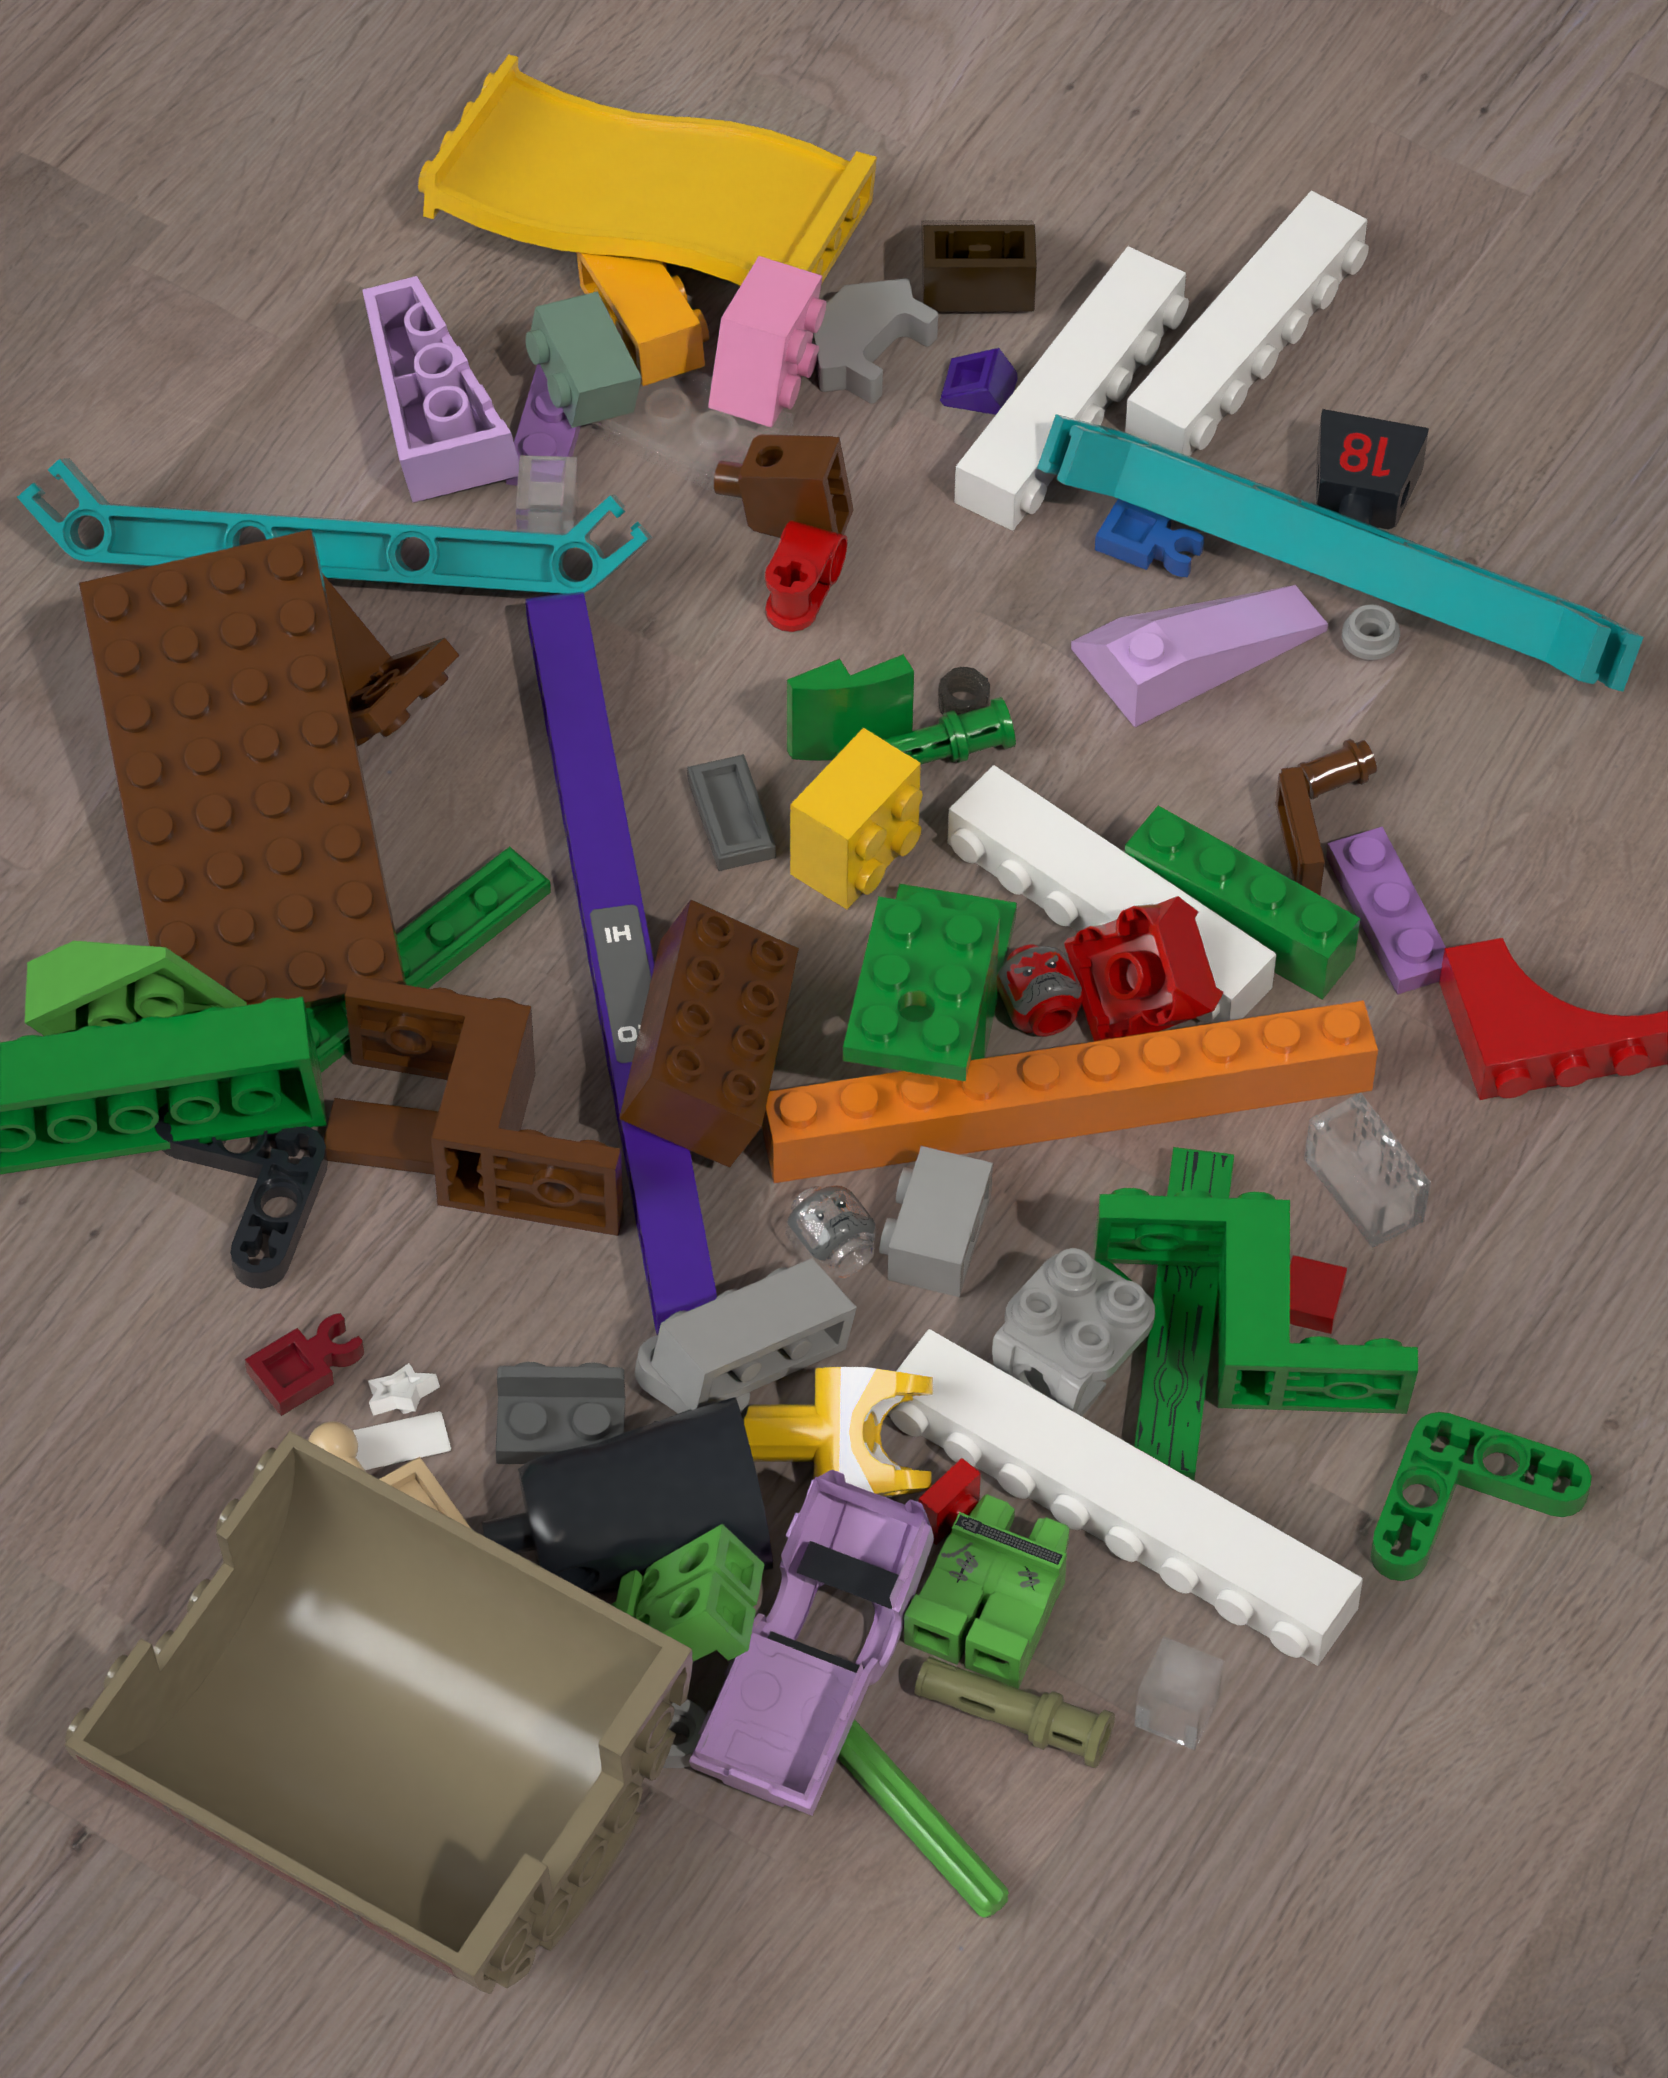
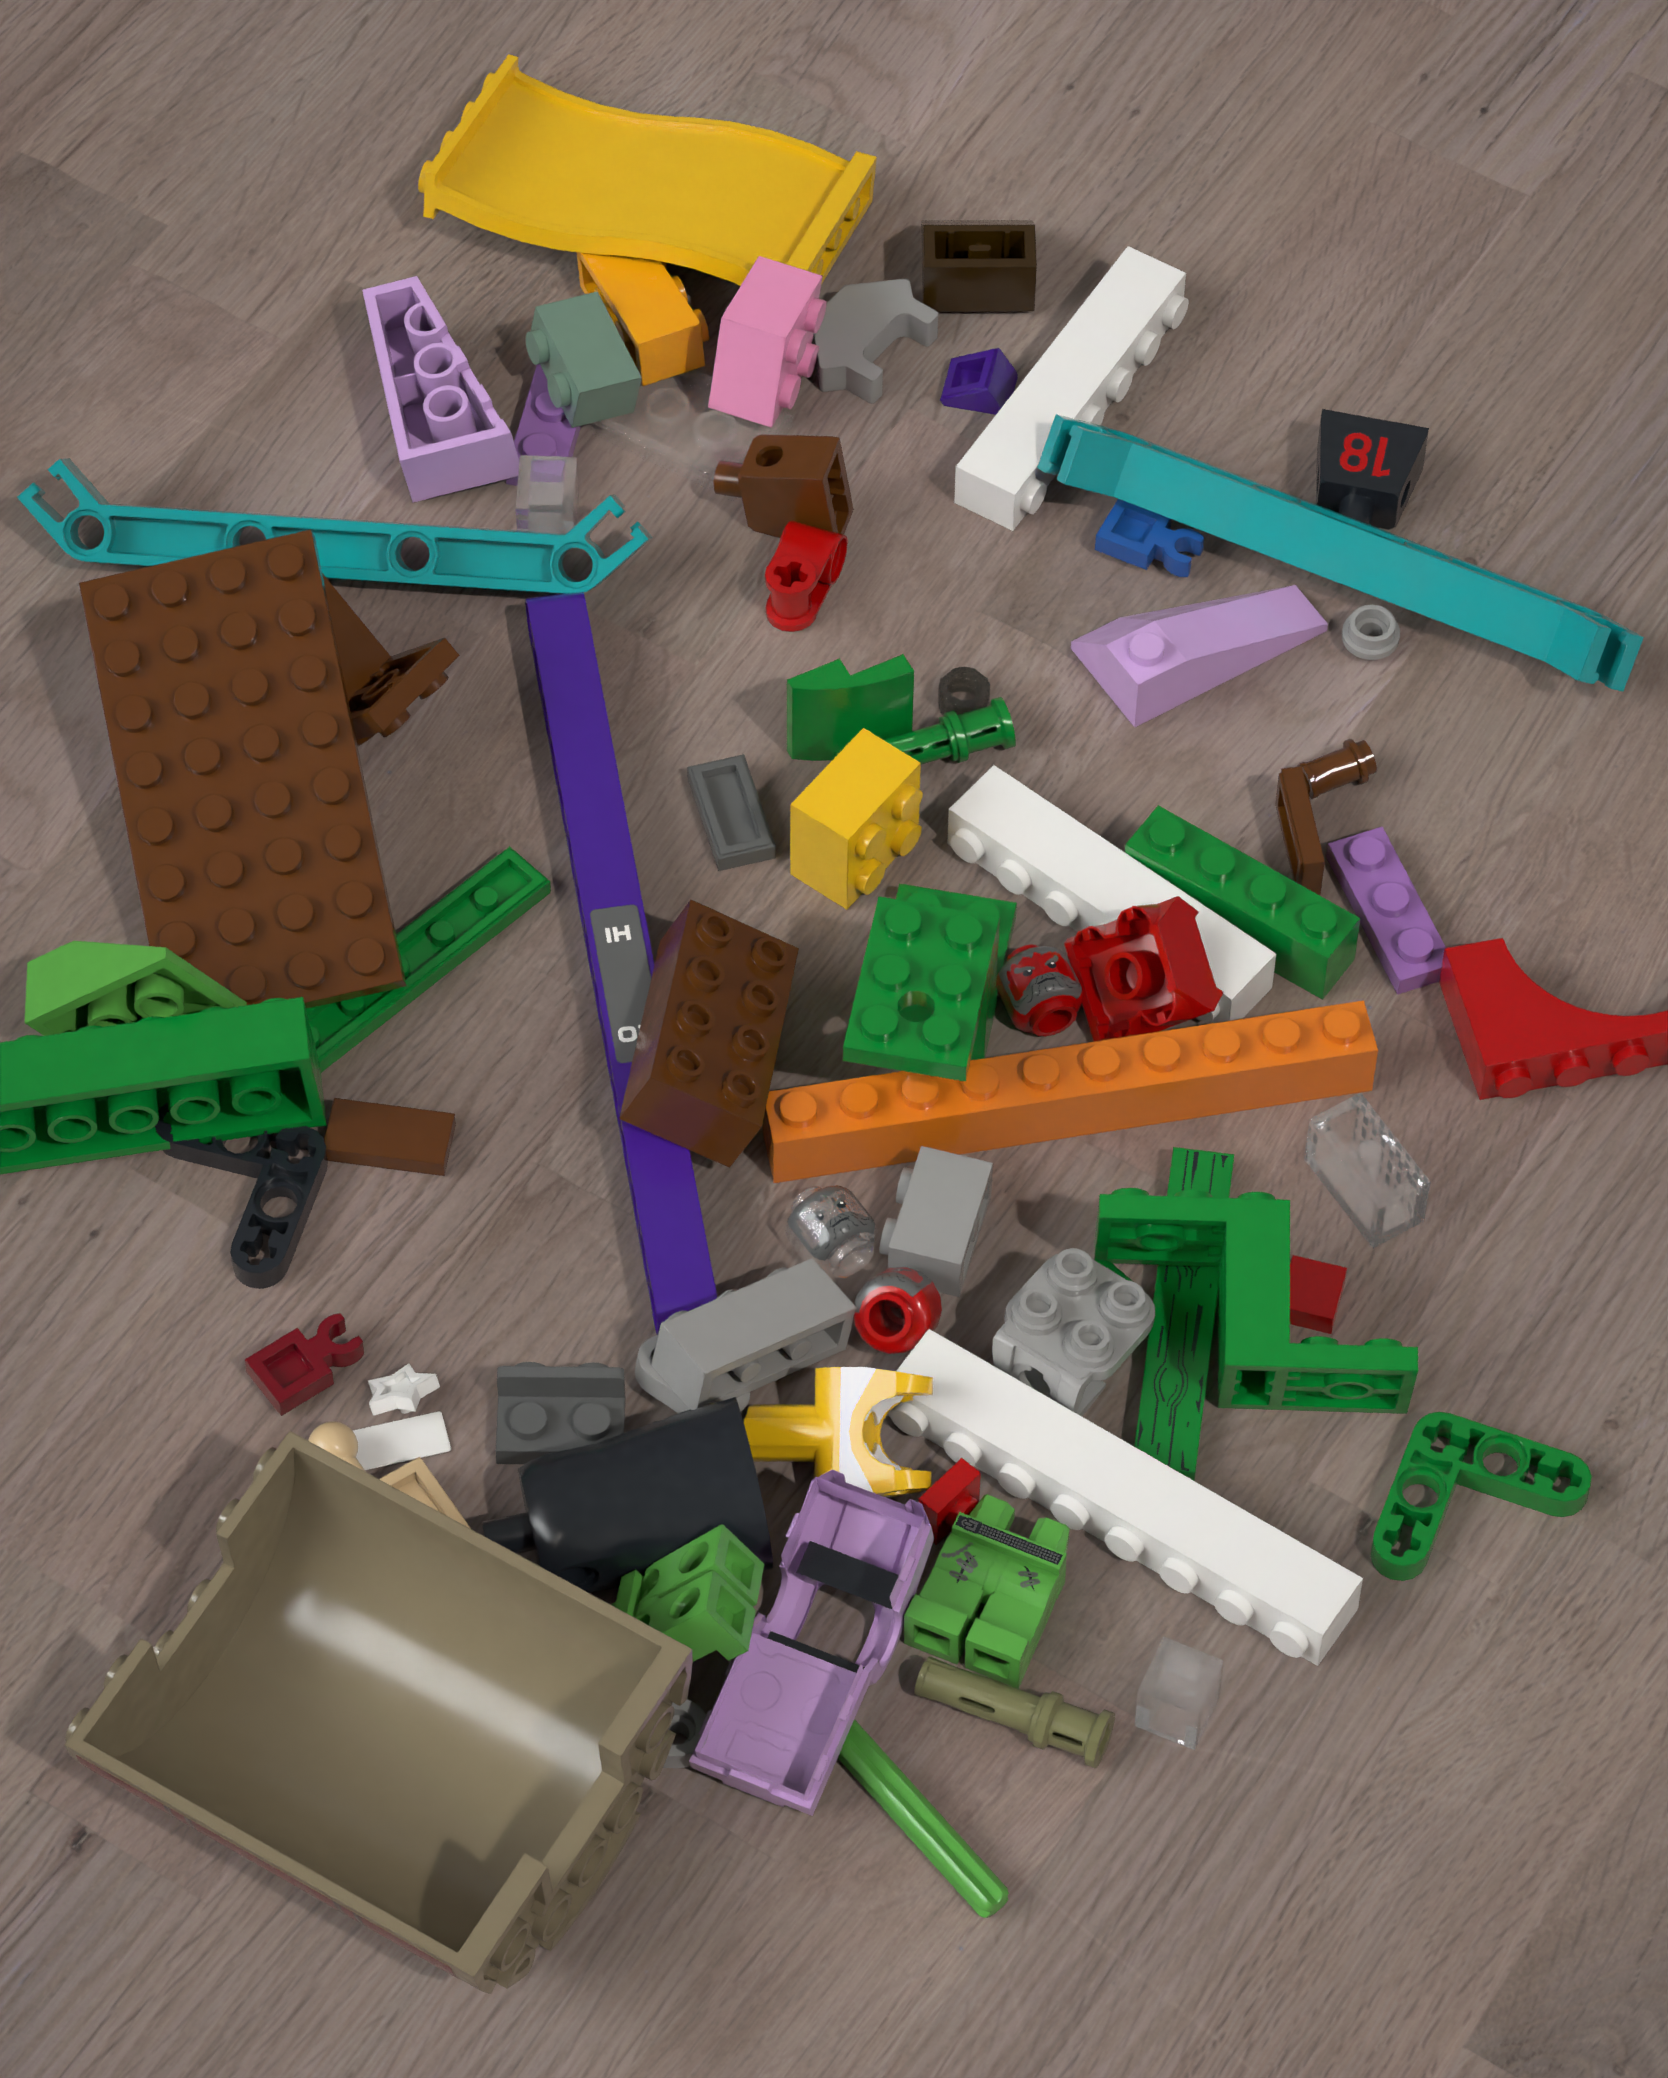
reddish brown bracket [345,976,624,1236] -> none
white brick [1125,190,1369,457] -> none
none -> red head [854,1267,942,1354]

